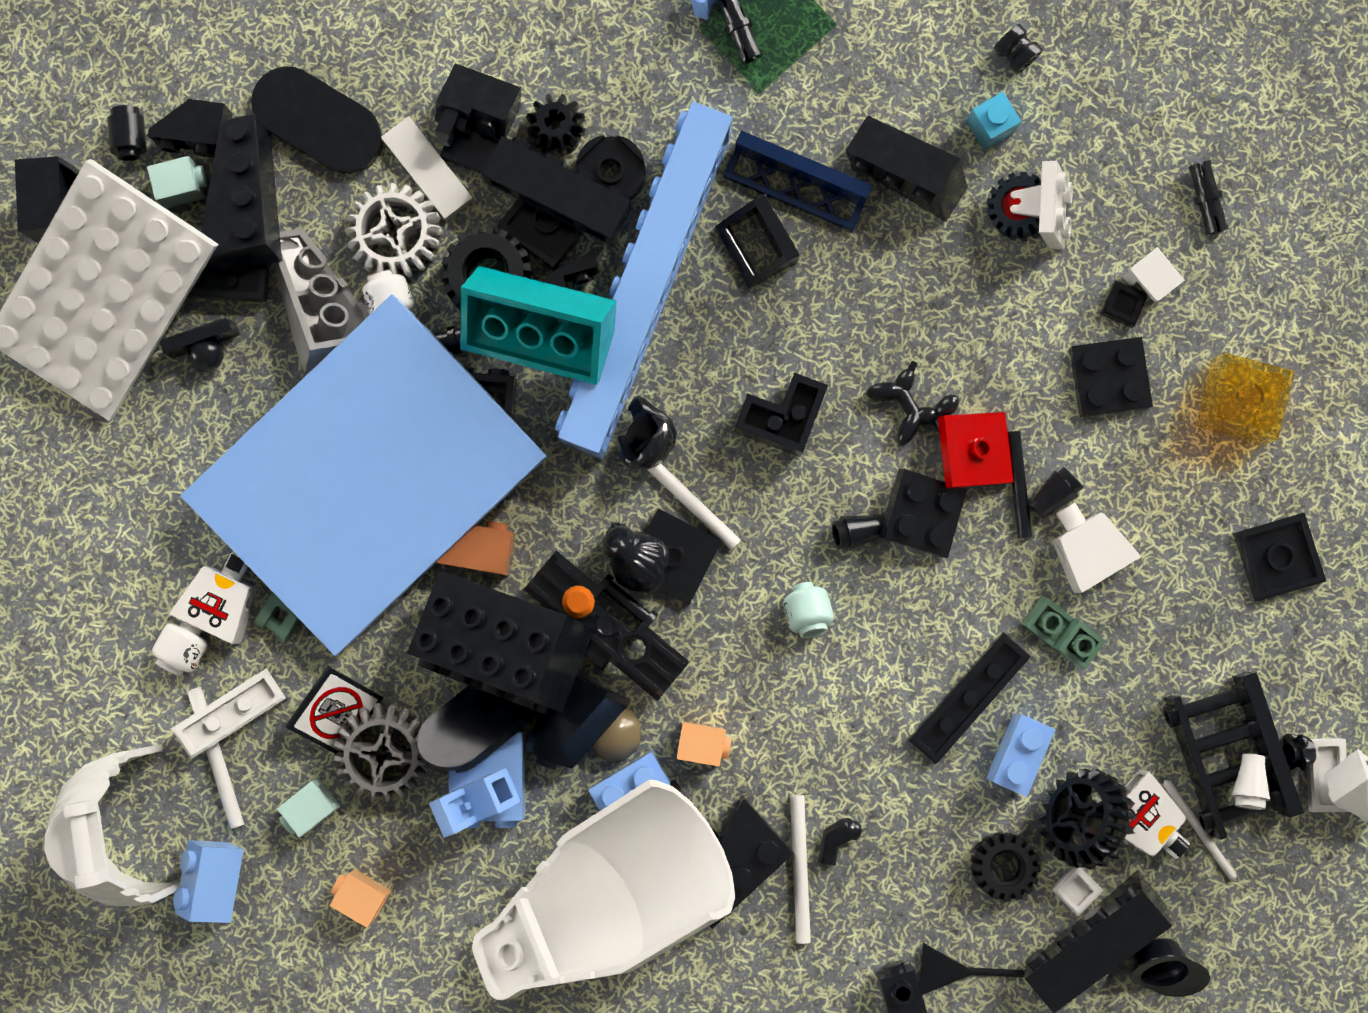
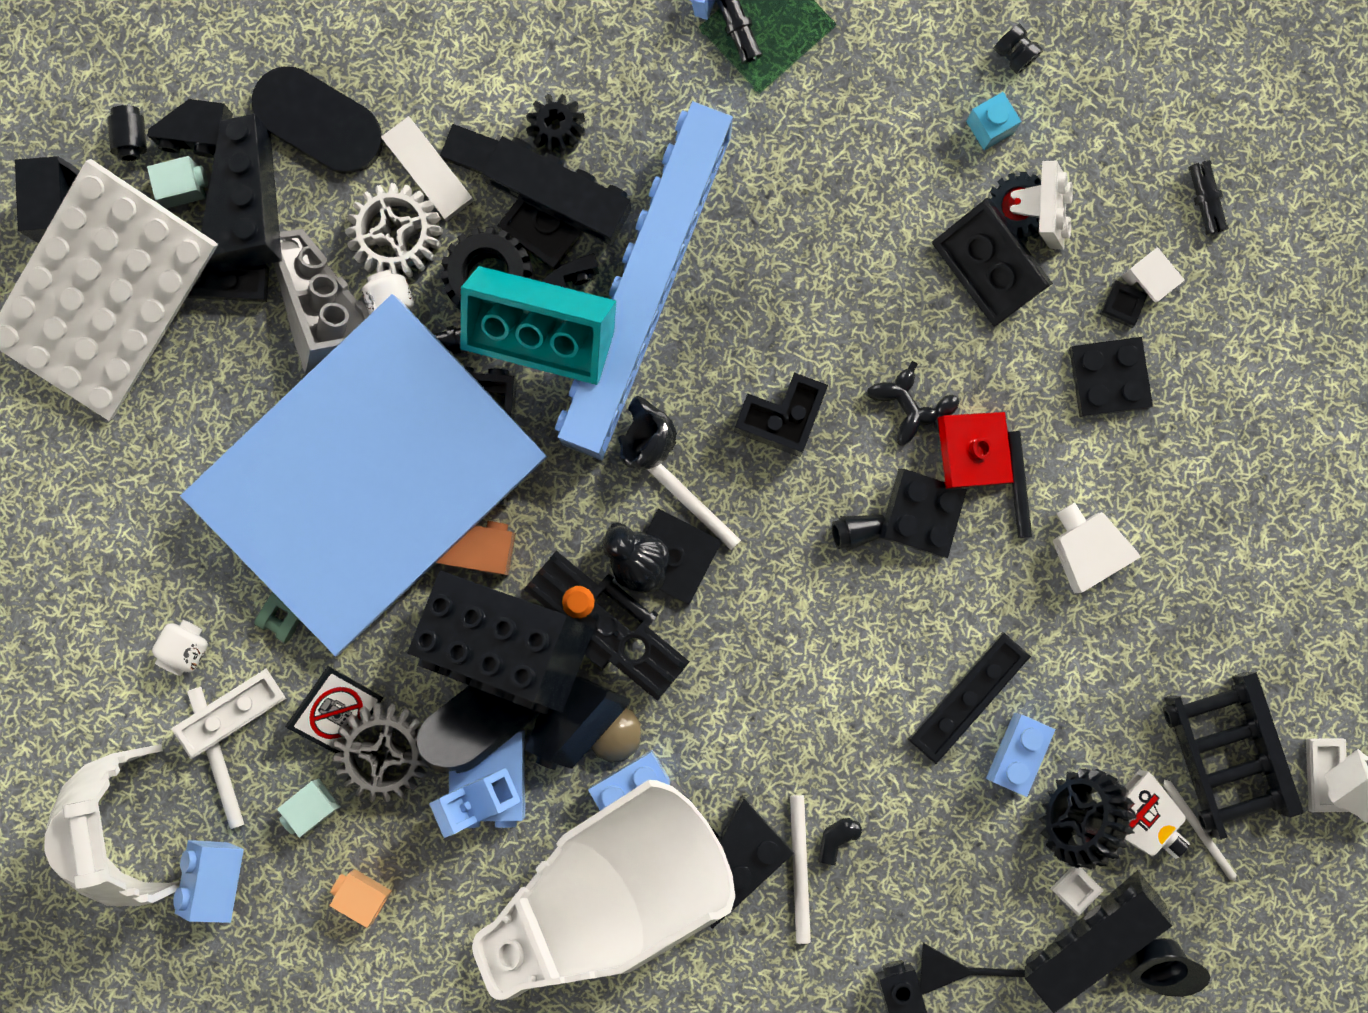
black tile [160,317,240,372] -> none
white torso [170,553,257,644] -> none
black hinge [434,63,521,147] -> none
black plate [575,135,646,200] -> none
light nougat brick [676,721,731,767] -> none
black tile [715,194,800,288] -> none
dark blue fence [724,130,872,232] -> none
light aqua head [783,582,834,638] -> none
black wedge [845,115,968,222] -> none
black tyre [970,832,1041,902] -> none
sand green slope [1021,596,1106,670] -> none
black cone [1029,467,1084,519] -> none
clear yellow brick [1195,352,1295,445] -> none
white cone [1232,754,1270,810] -> none
black tile [1233,513,1326,601] -> none
black plate [1282,734,1316,771] -> none
none -> black tile [931,198,1053,327]

